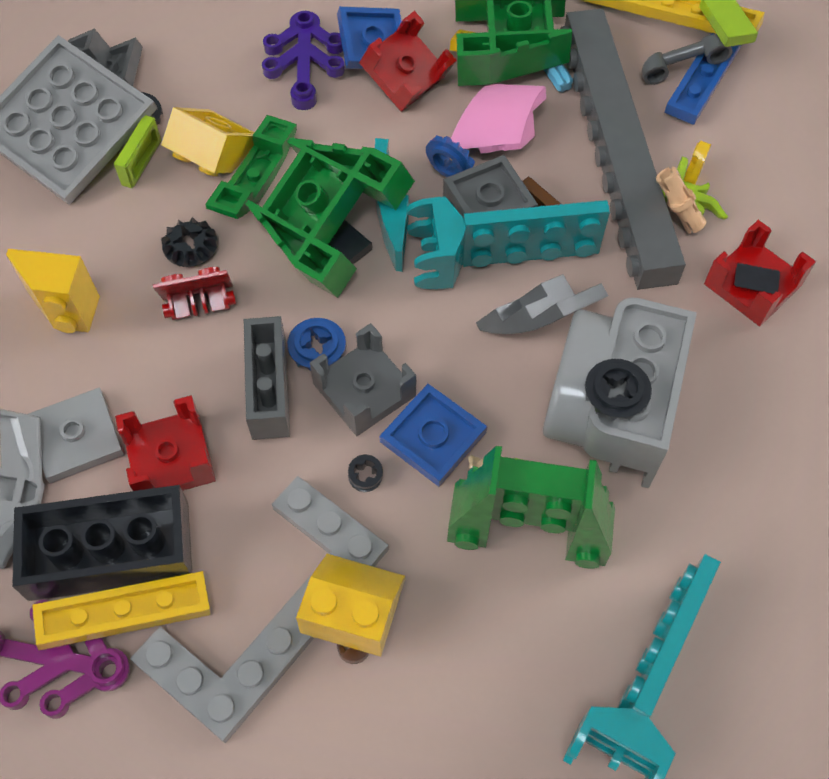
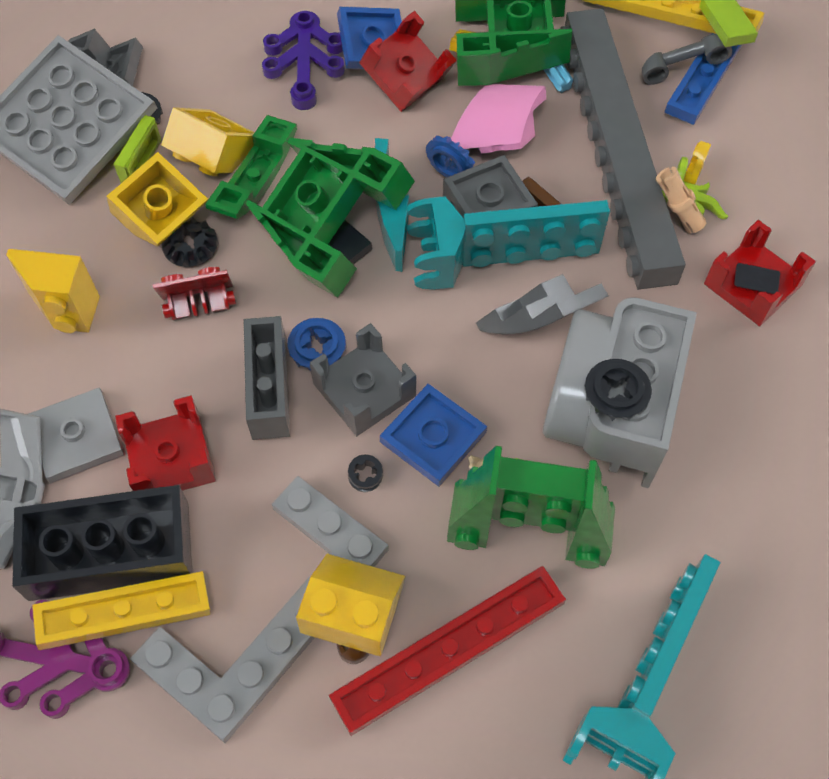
none -> yellow slope [106,152,208,247]
none -> red plate [329,566,566,736]

